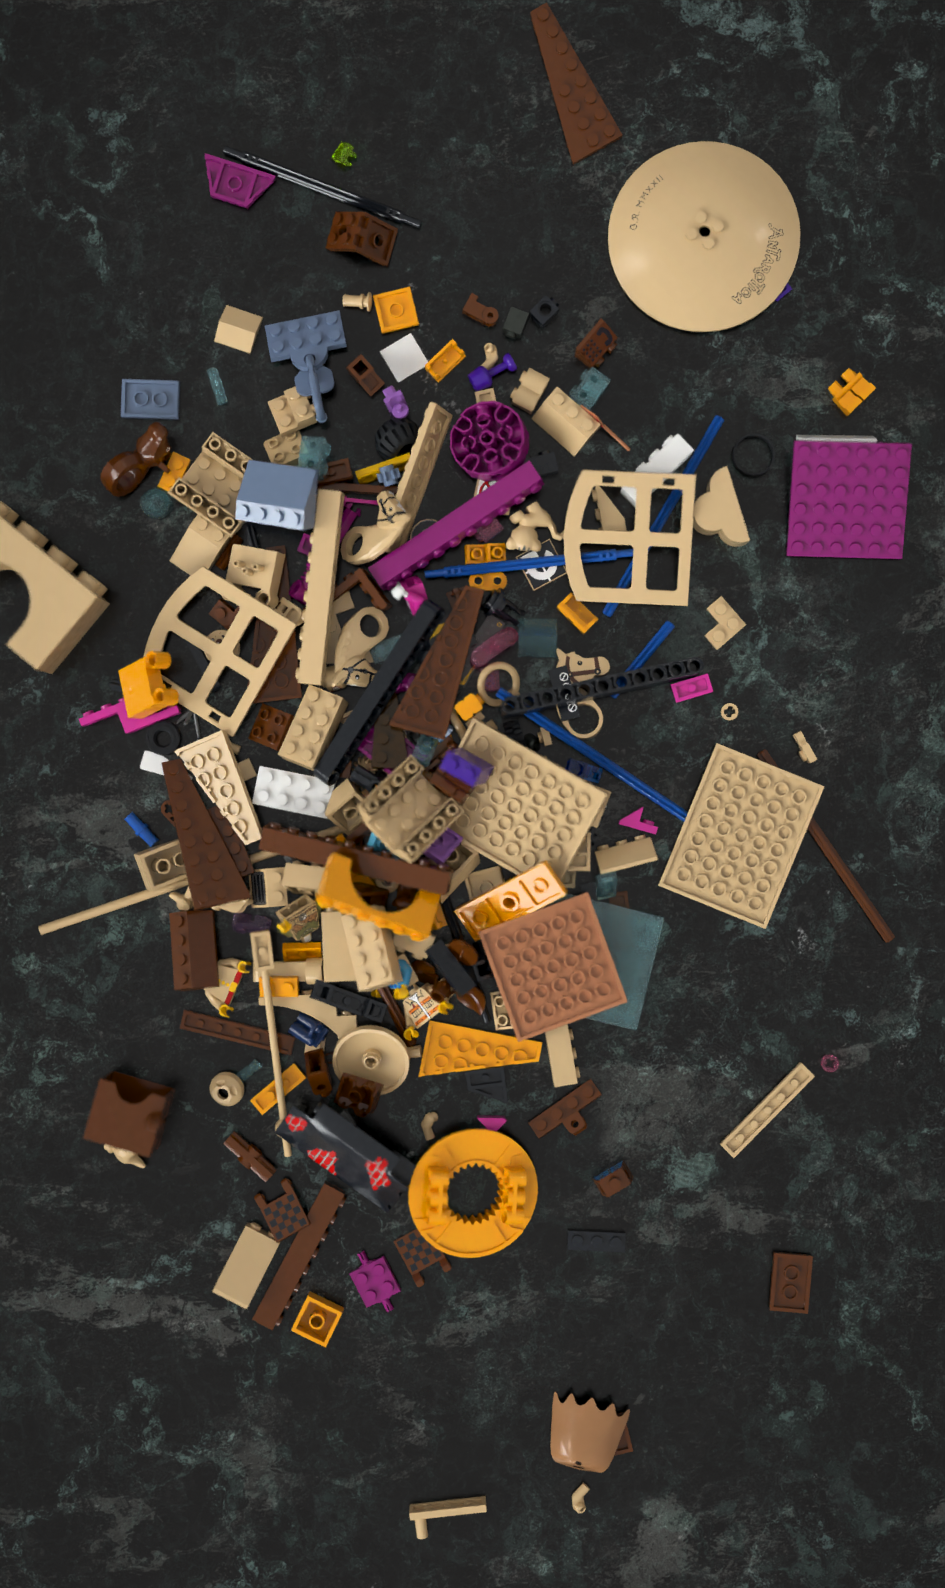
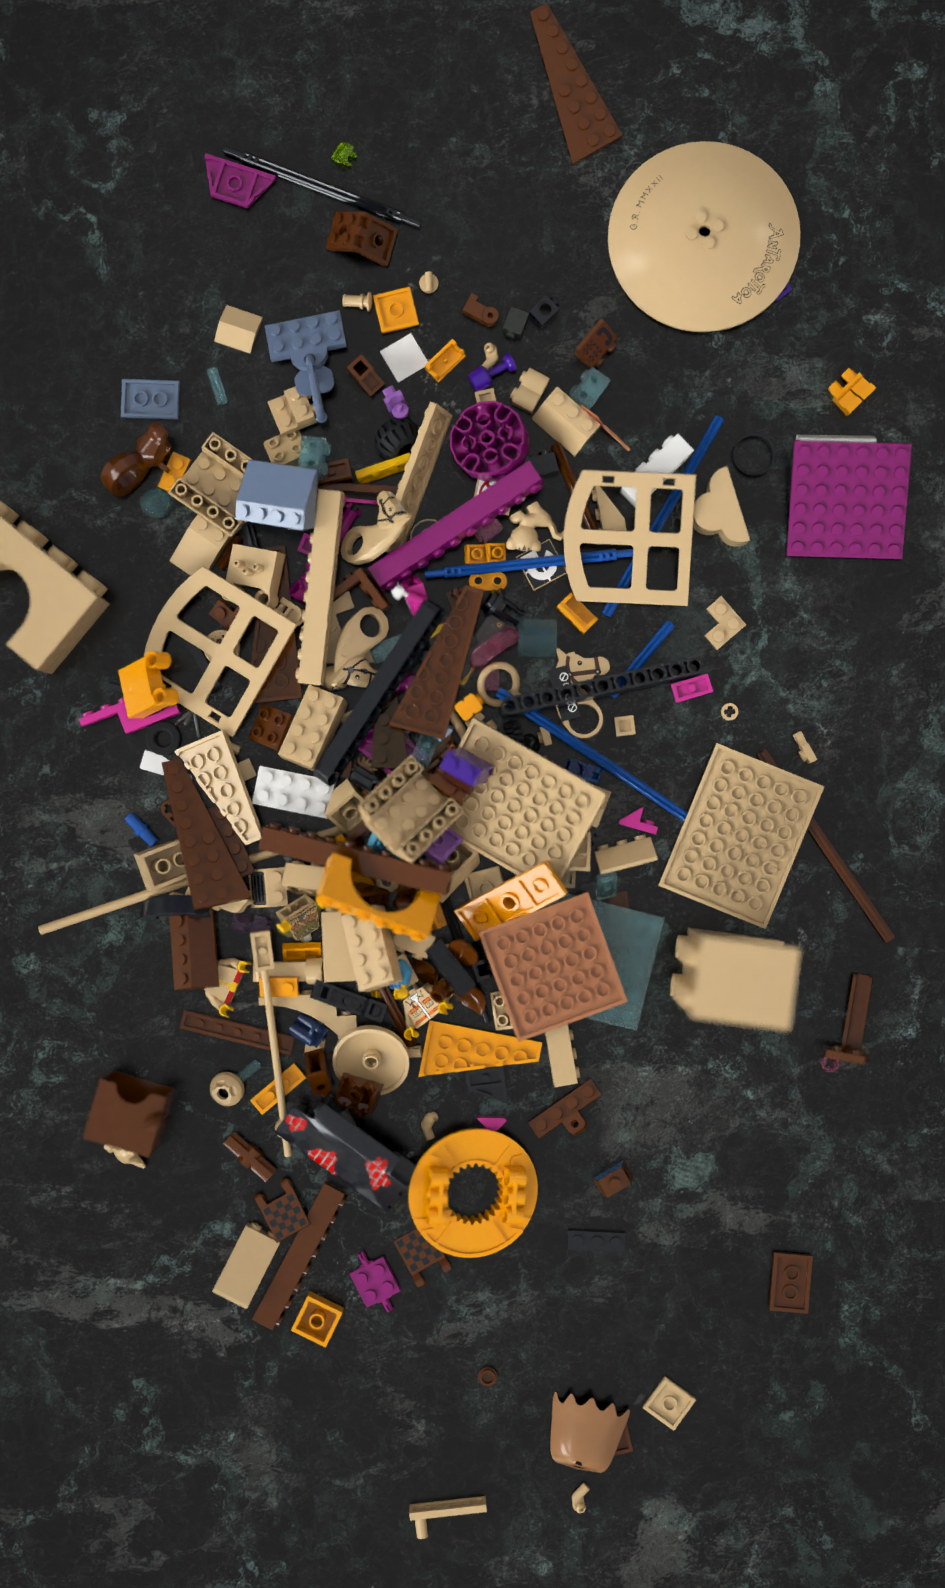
sand blue gear [376,464,401,487] -> none
tan plate [719,1062,815,1158] -> none
none -> black slope [140,895,212,920]
none -> tan plate [419,272,439,293]
none -> reddish brown plate [478,1367,497,1386]
none -> reddish brown axle [551,442,598,529]
none -> tan plate [614,715,636,737]
none -> tan tile [642,1376,696,1431]
none -> tan arch [670,928,800,1030]
none -> reddish brown bracket [826,973,874,1064]

